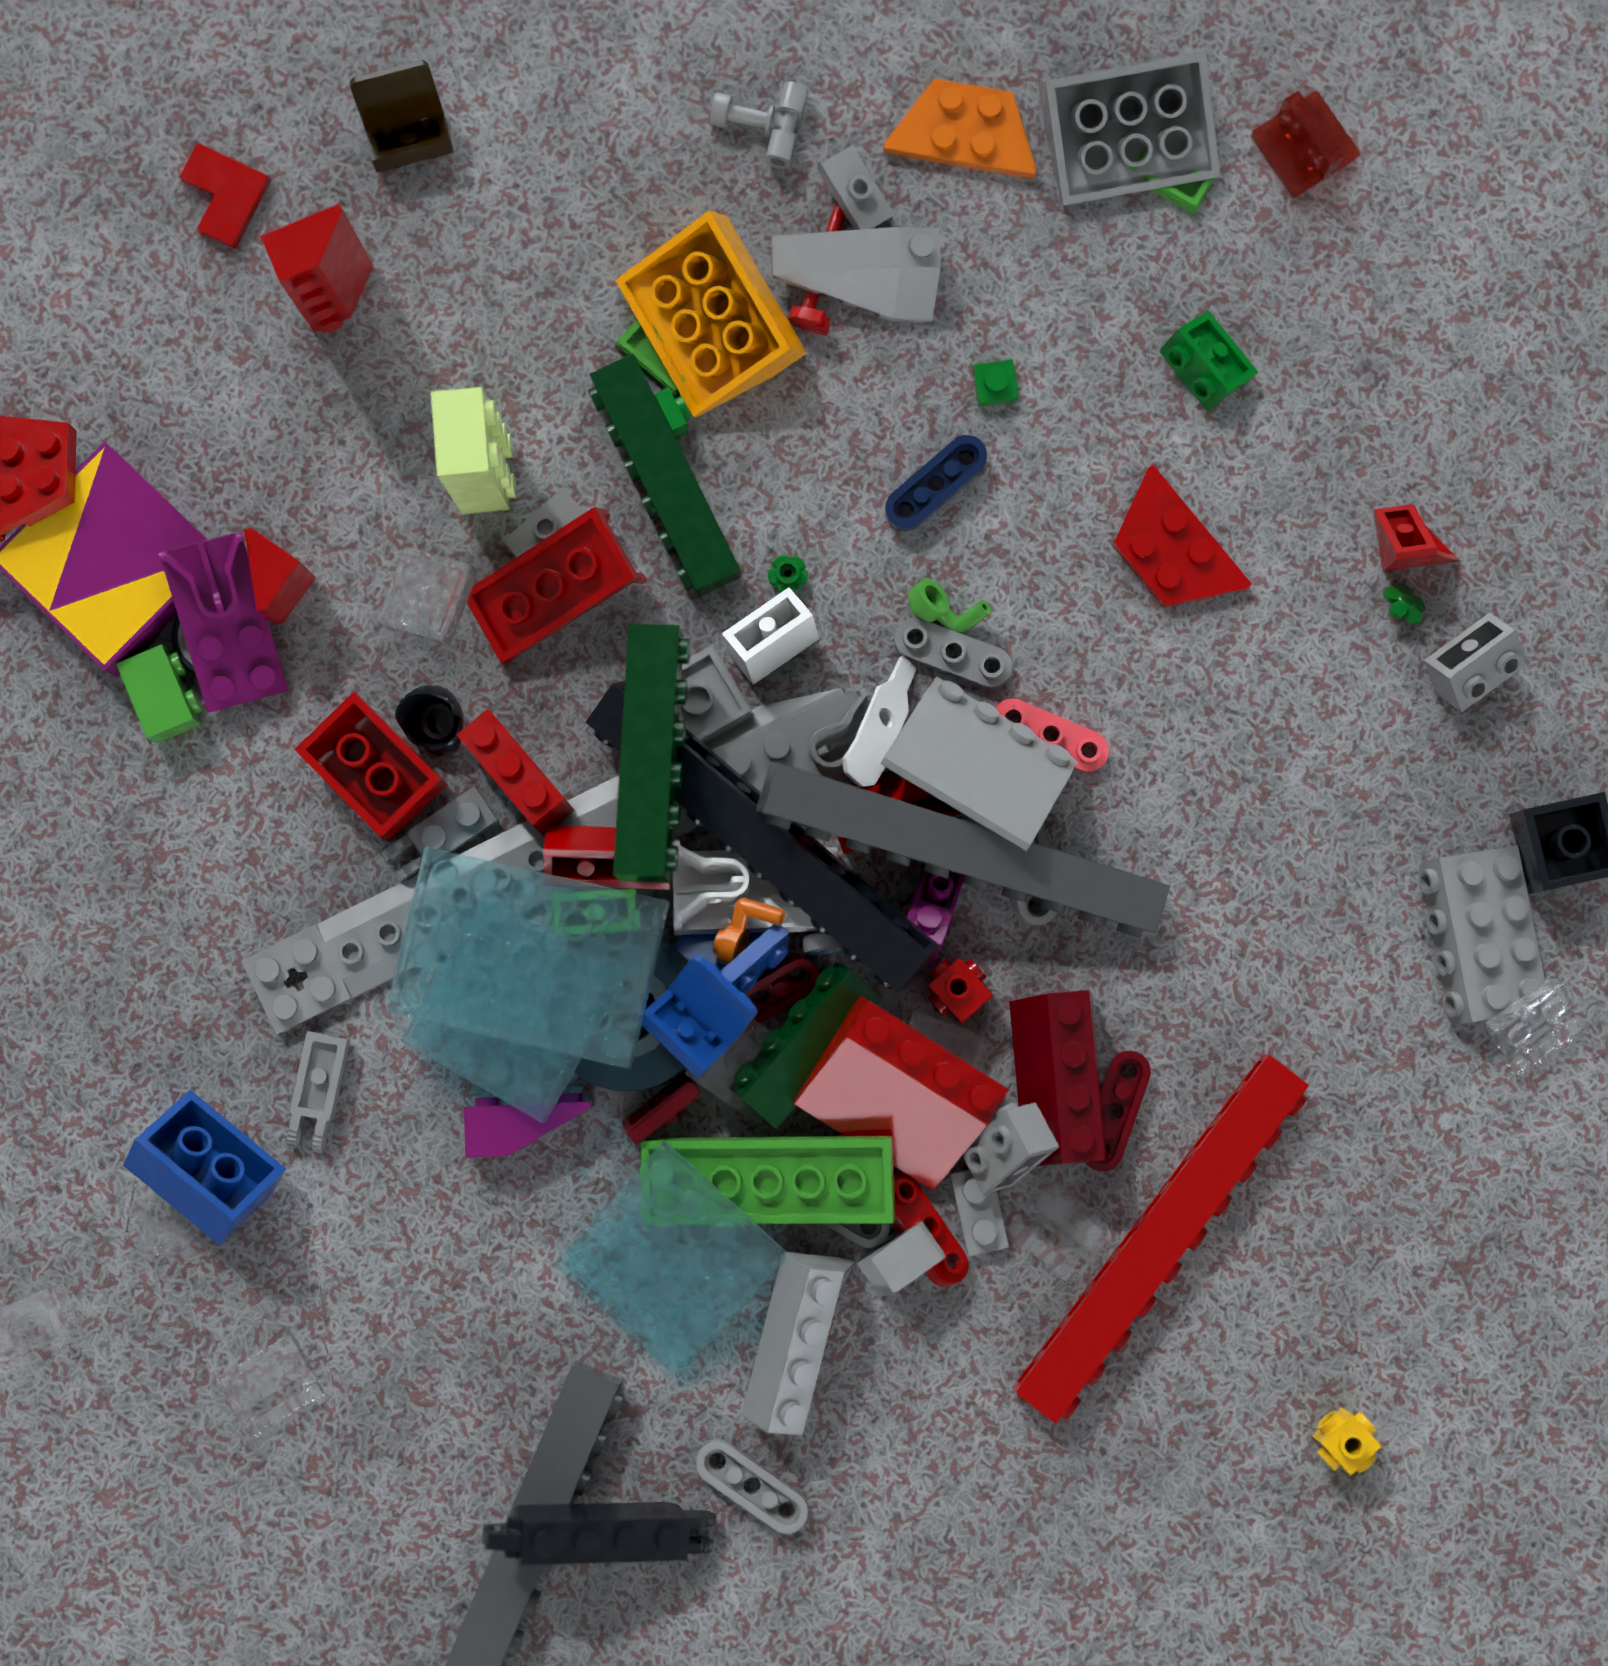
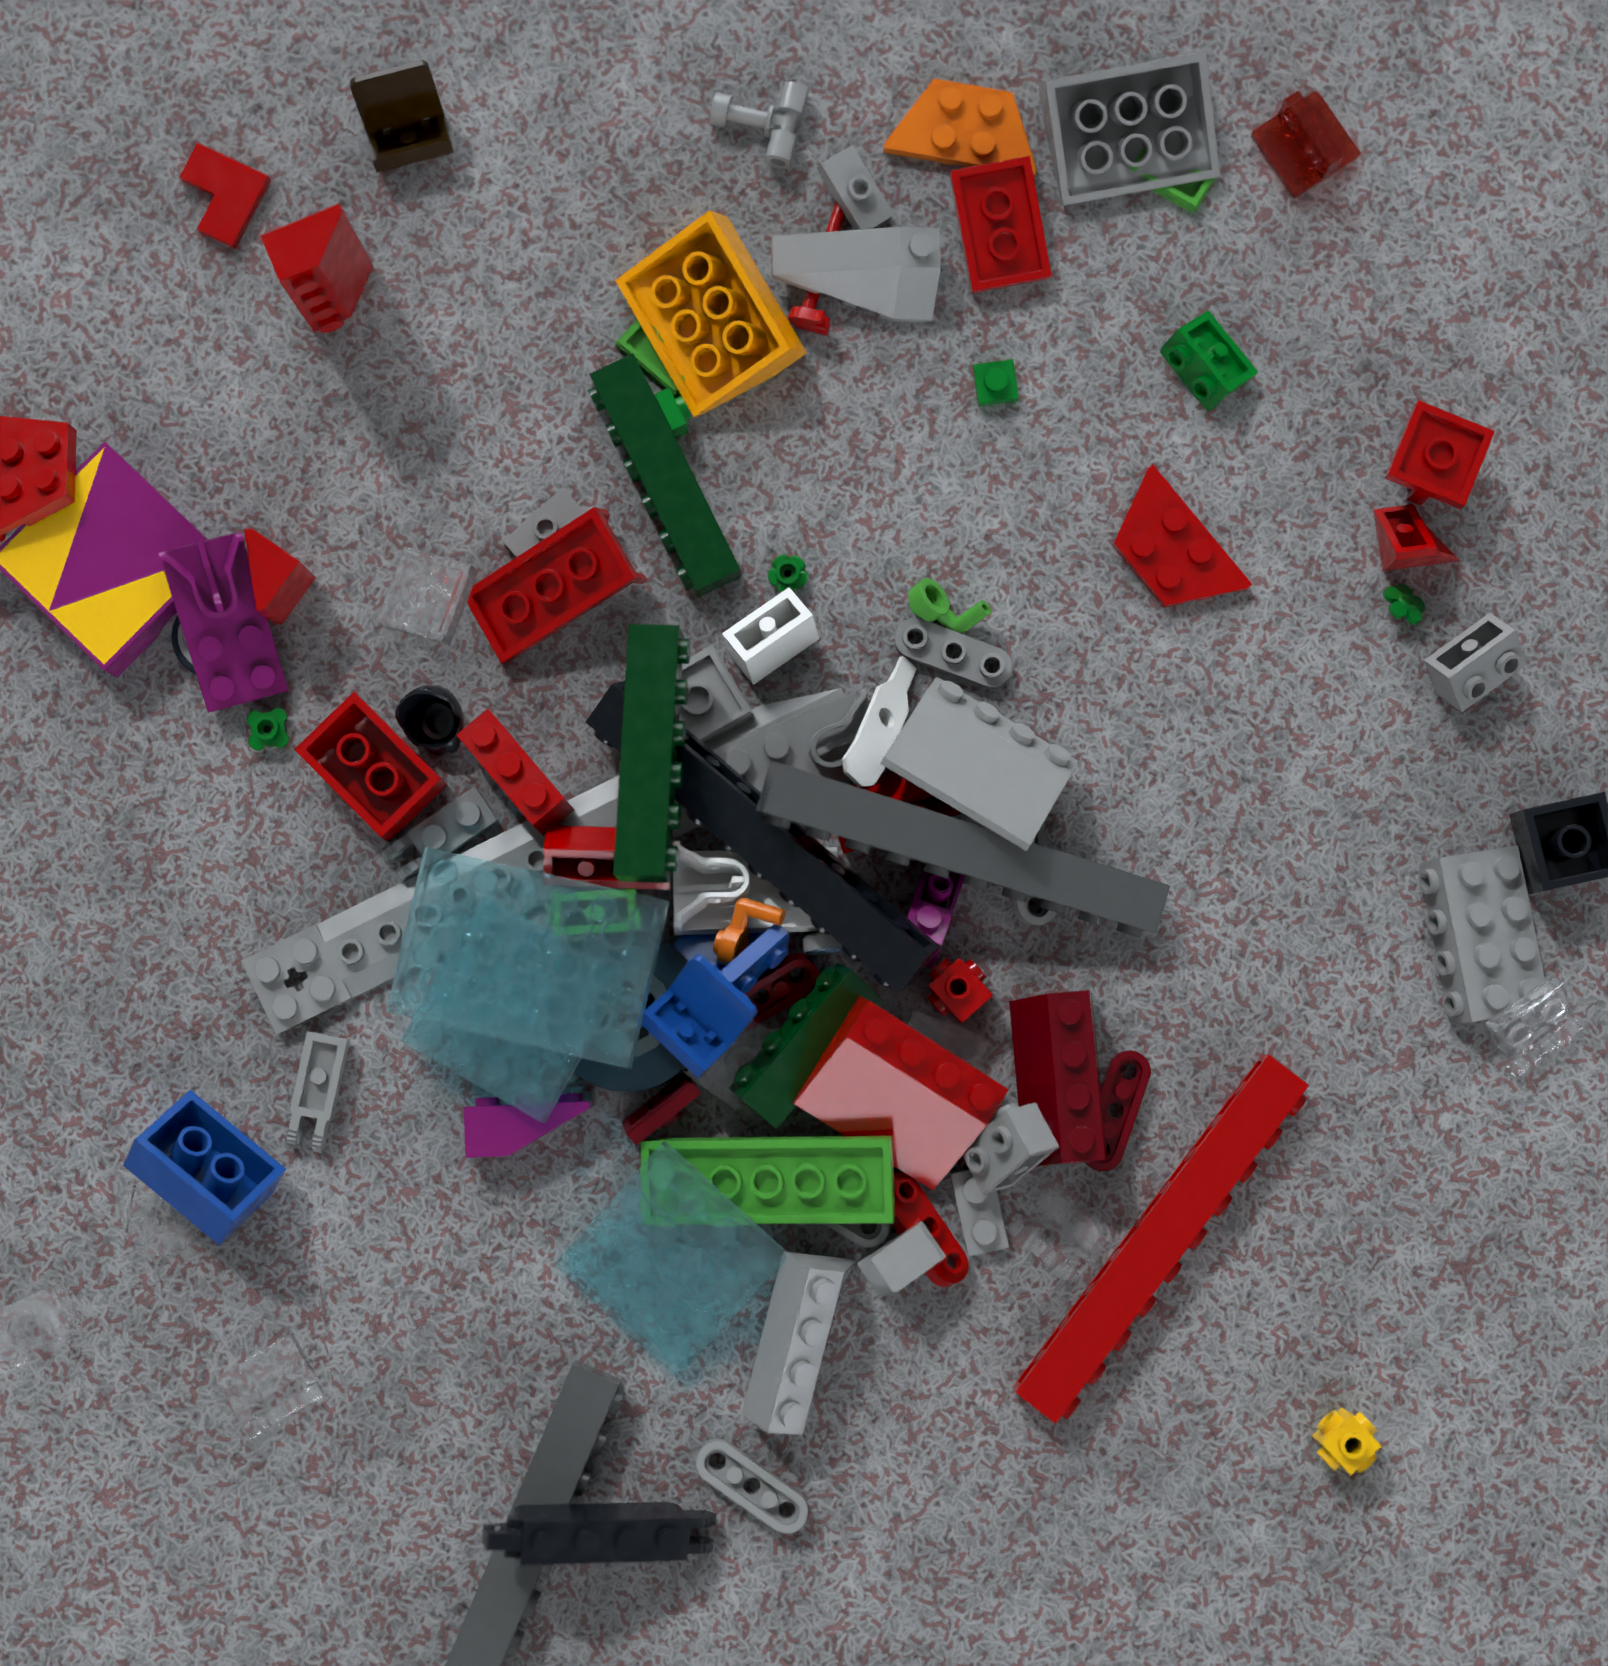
bright green brick [116,644,203,744] -> none
yellowish green brick [431,387,516,514] -> none
dark blue plate [885,435,987,531] -> none
coral plate [996,698,1109,773] -> none
none -> green plate [246,708,289,751]
none -> red plate [949,156,1052,294]
none -> red bracket [1384,400,1495,510]

